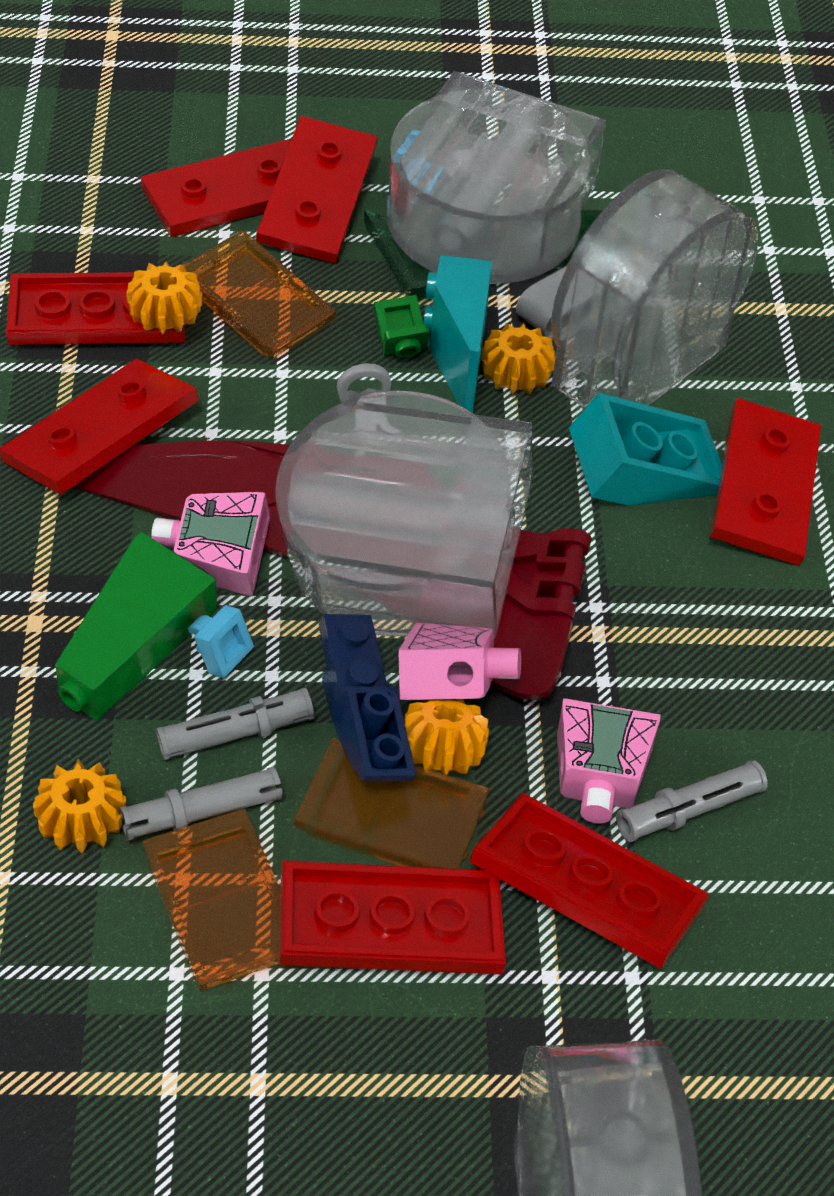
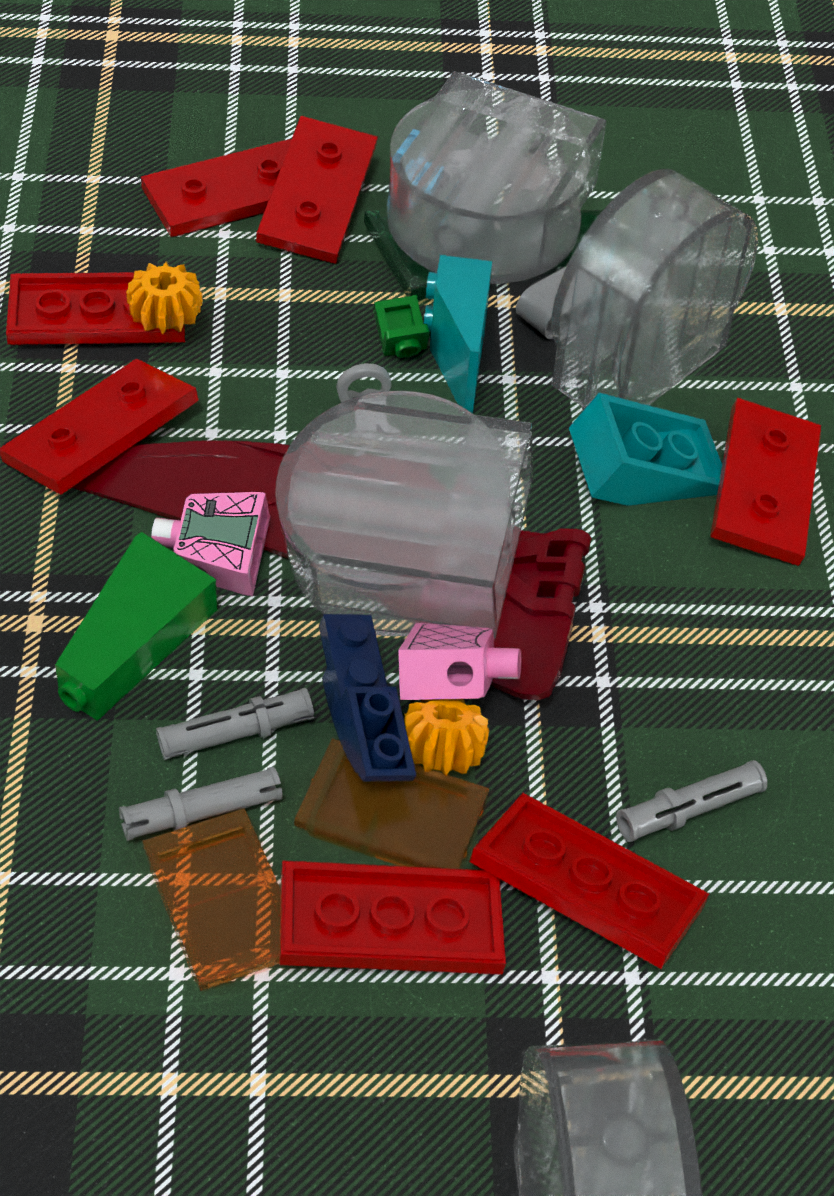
light orange gear [33,759,127,854] -> none
clear orange piece [184,230,336,358] -> none
medium azure tile [188,605,254,678] -> none
light orange gear [481,323,556,396] -> none
bright pink torso [557,698,661,823] -> none

